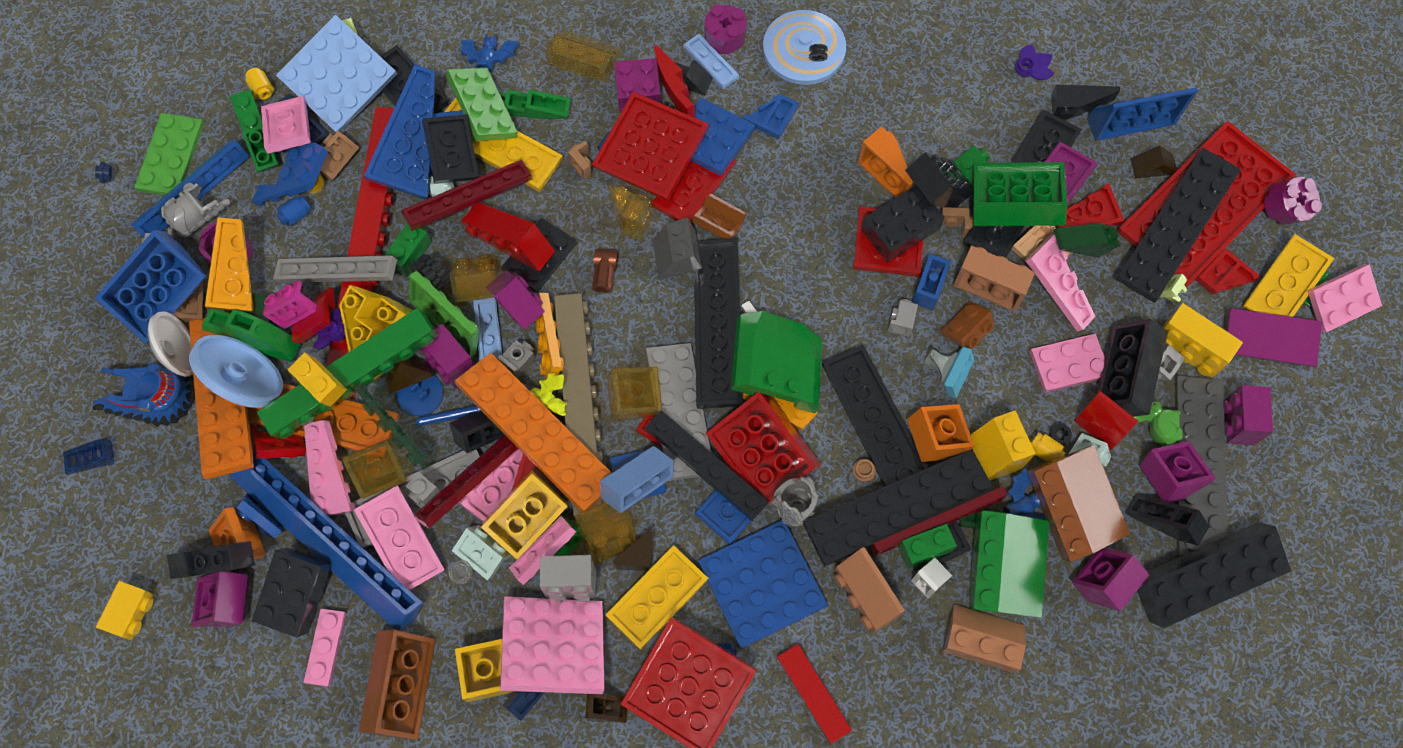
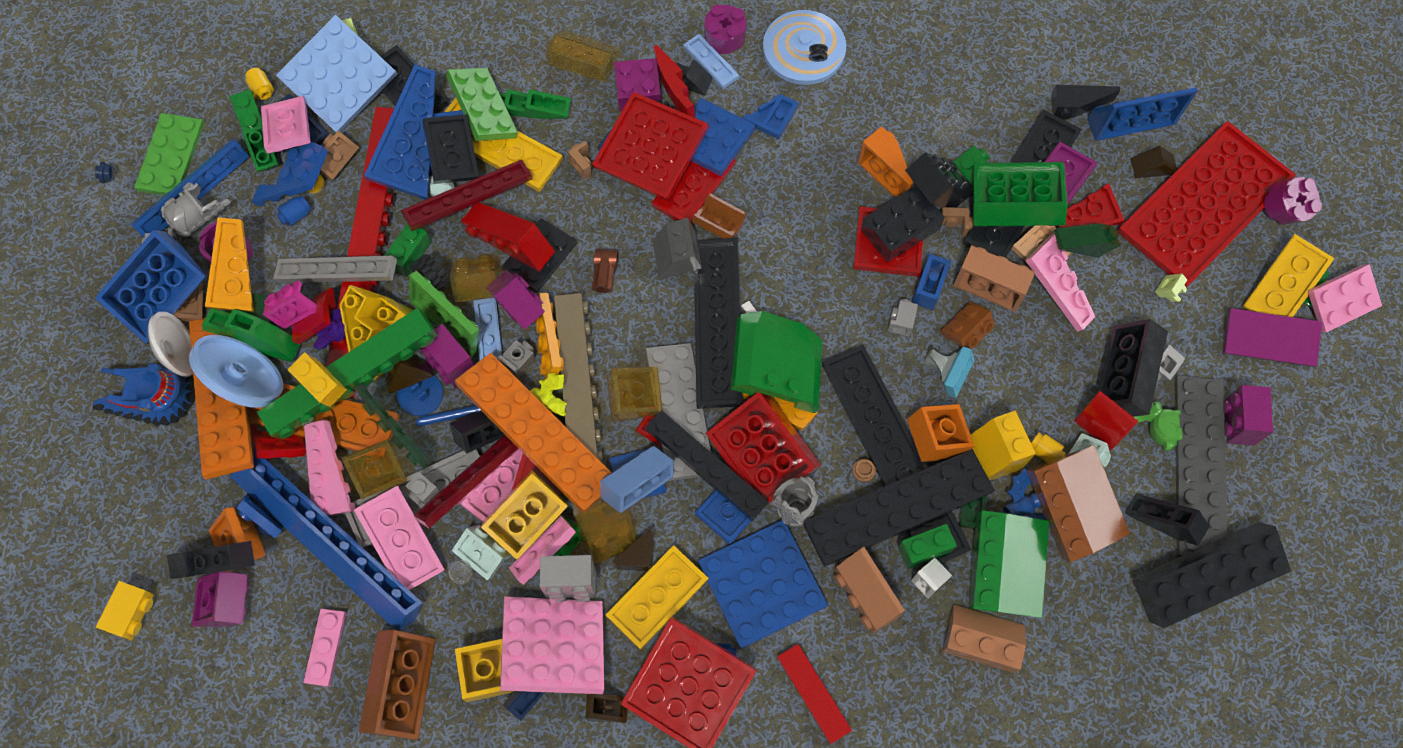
clear blue slope [63,438,115,475] -> none
black brick [252,548,332,638] -> none
blue animal [460,35,519,73] -> none
clear yellow slope [608,184,652,242] -> none
dark red tile [870,487,1007,556] -> none
dark purple plate [1015,44,1054,80] -> none
bright pink plate [1030,334,1105,393] -> none
black bush [1049,424,1072,446] -> none
magenta brick [1072,548,1149,611] -> none
black plate [1116,147,1241,303] -> none
magenta slope [1140,441,1215,503] -> none
yellow piece [1163,303,1243,378] -> none
red wing [1196,248,1260,295] -> none

